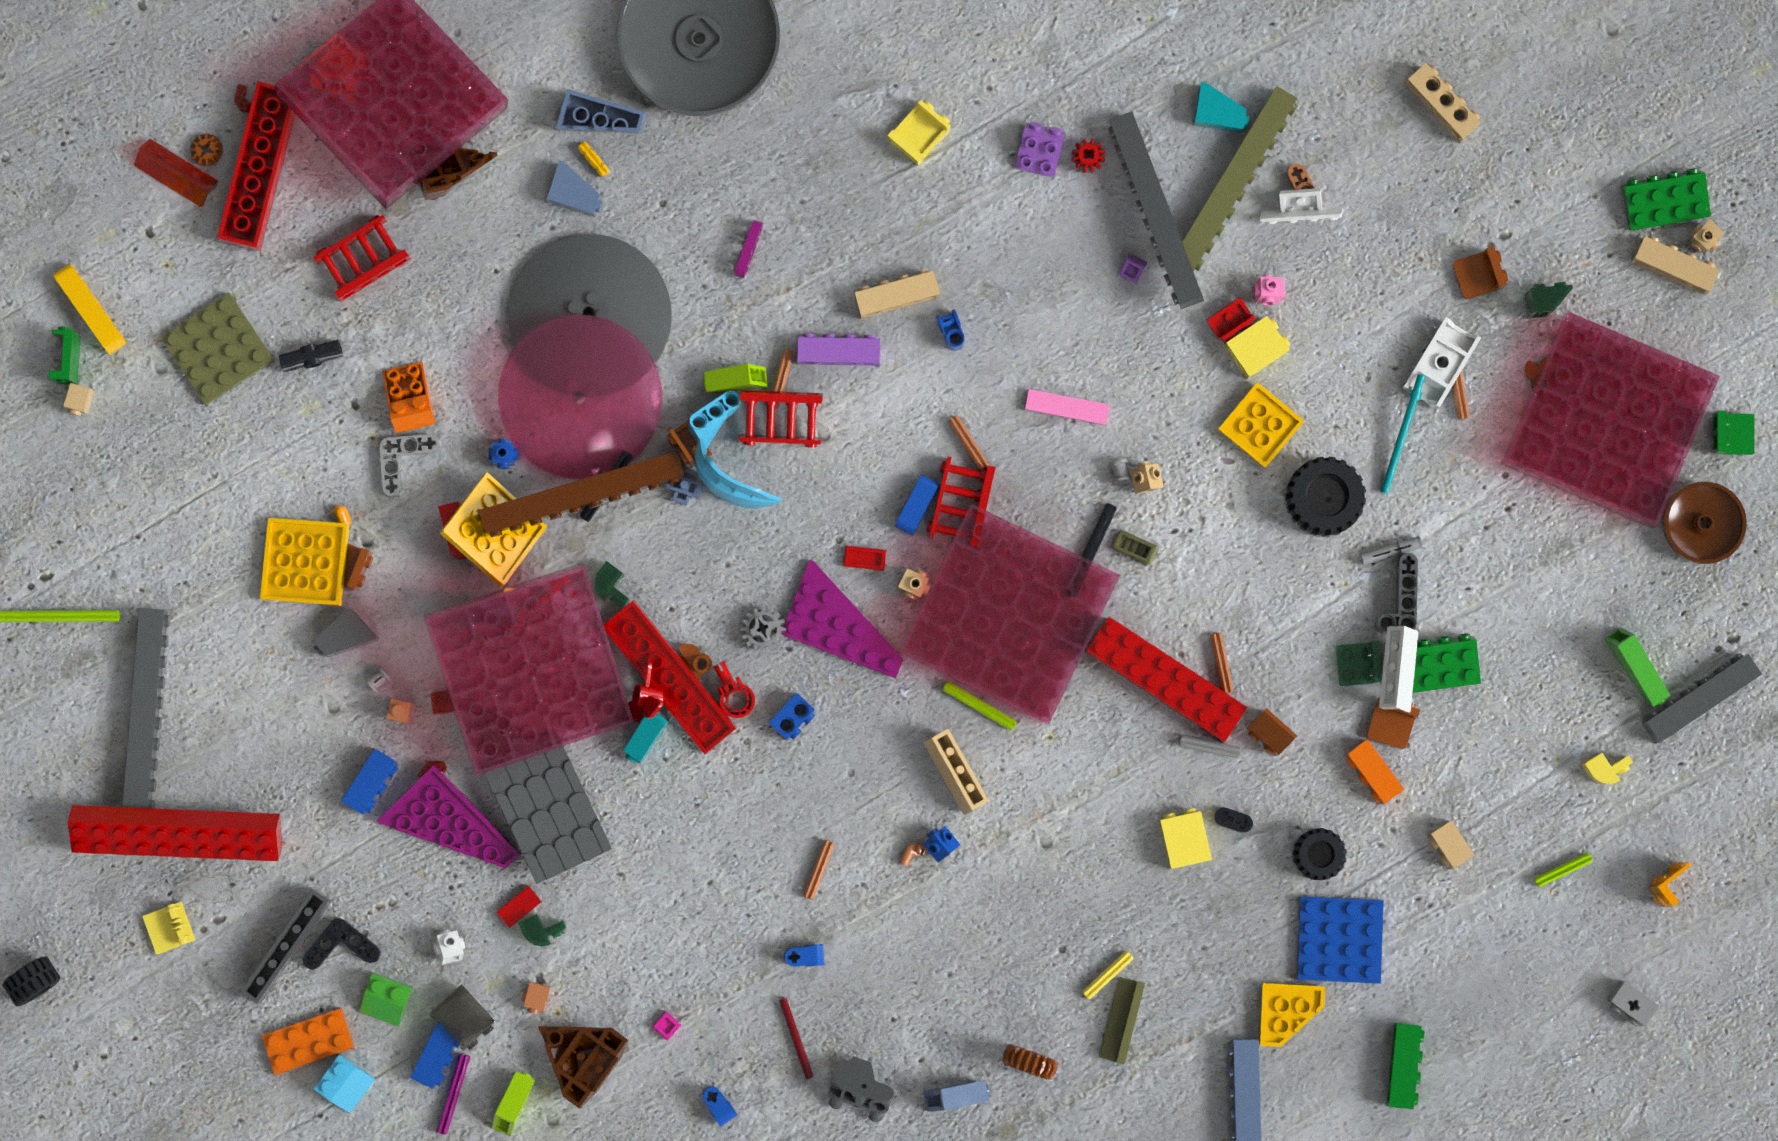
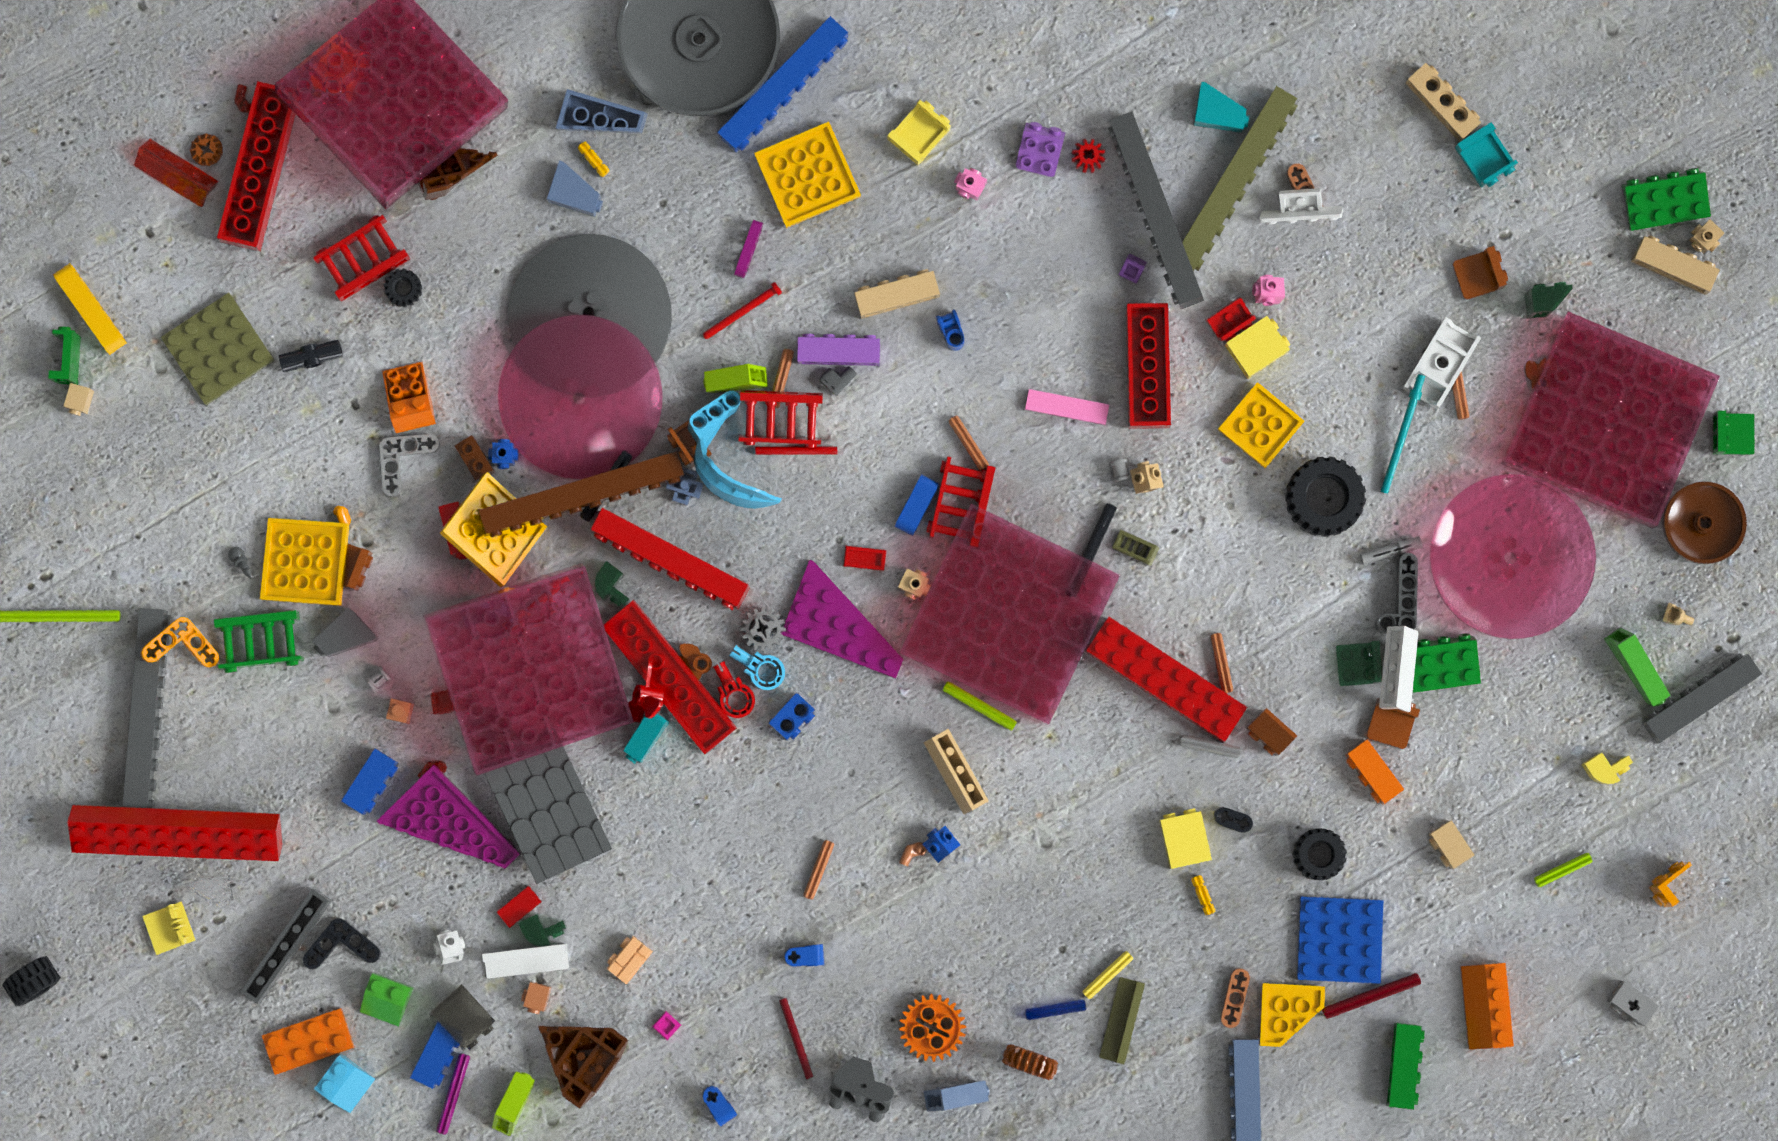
none -> light orange beam [141,617,219,668]
none -> green fence [214,610,304,673]
none -> dark grey bar [228,547,253,579]
none -> black tyre [384,268,422,307]
none -> reddish brown brick [454,435,496,482]
none -> white panel [482,944,569,978]
none -> red brick [591,508,750,611]
none -> light nougat brick [607,936,653,984]
none -> red bar [703,281,782,339]
none -> blue brick [718,16,848,152]
none -> medium azure pin [729,645,785,690]
none -> yellow plate [754,122,861,228]
none -> red bar [755,446,838,455]
none -> dark grey piece [819,366,857,396]
none -> orange gear [899,994,966,1062]
none -> bright pink brick [954,168,987,201]
none -> clear blue axle [1025,999,1086,1020]
none -> red brick [1126,303,1171,429]
none -> yellow axle [1191,875,1215,915]
none -> nougat beam [1220,969,1250,1028]
none -> dark red axle [1322,973,1421,1019]
none -> clear pink dish [1429,474,1596,639]
none -> teal panel [1455,122,1518,188]
none -> orange slope [1461,963,1514,1049]
none -> tan piece [1663,603,1694,626]

